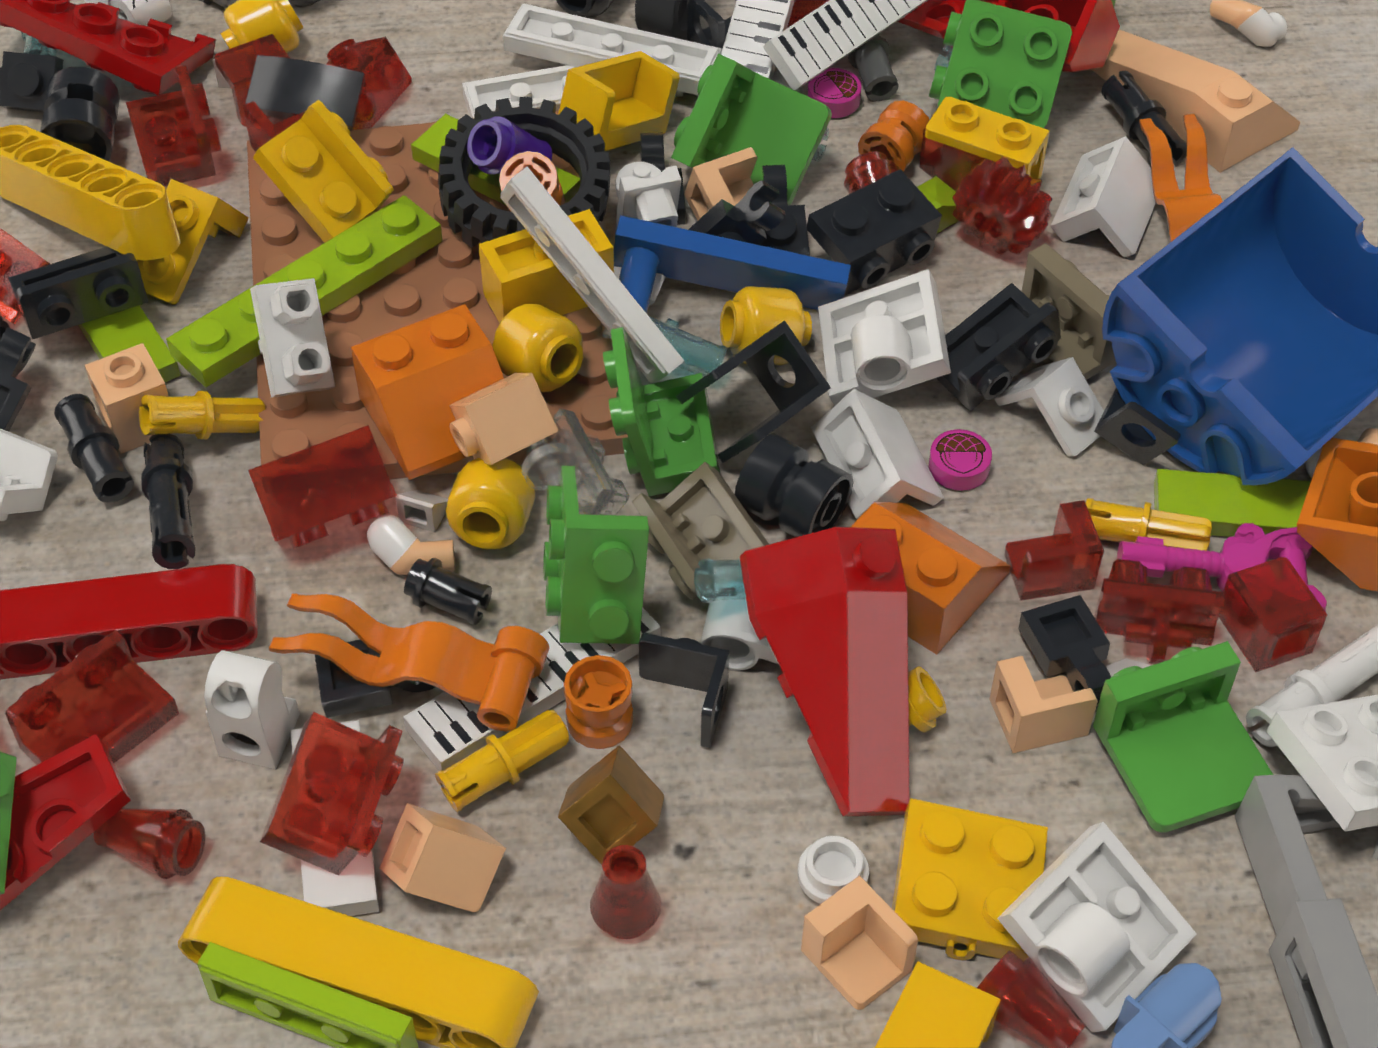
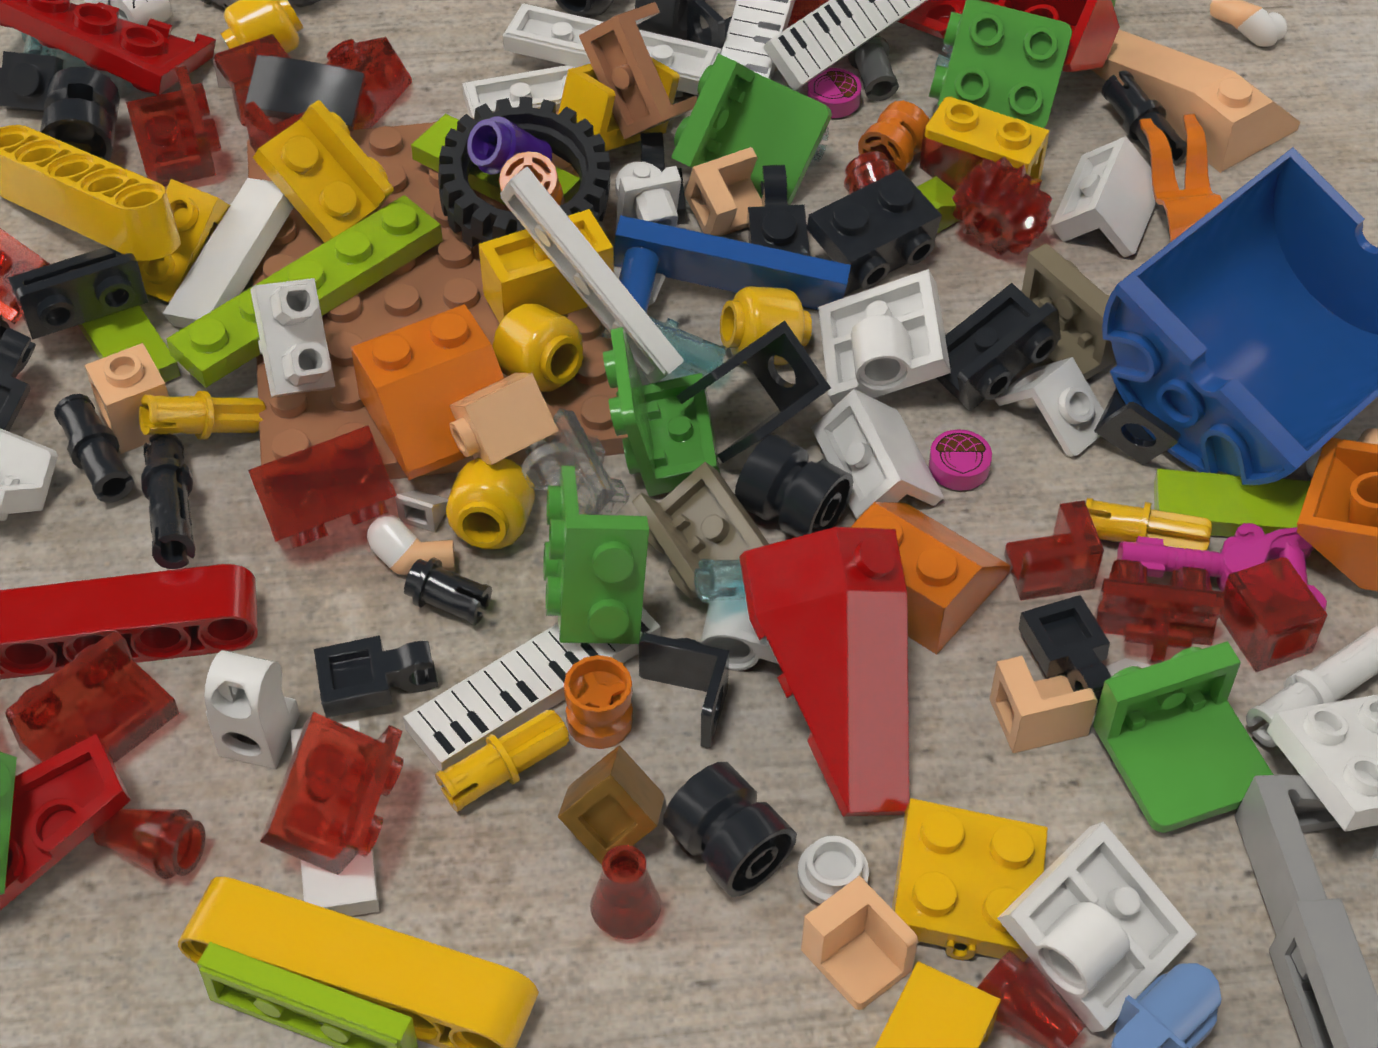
orange flag [268,594,550,732] -> none
light nougat panel [379,803,506,912] -> none
black plate [688,180,786,245] -> none
yellow plate [908,666,947,733] -> none
none -> white tile [162,178,294,328]
none -> nougat panel [579,2,697,140]
none -> black wheel [663,762,797,897]

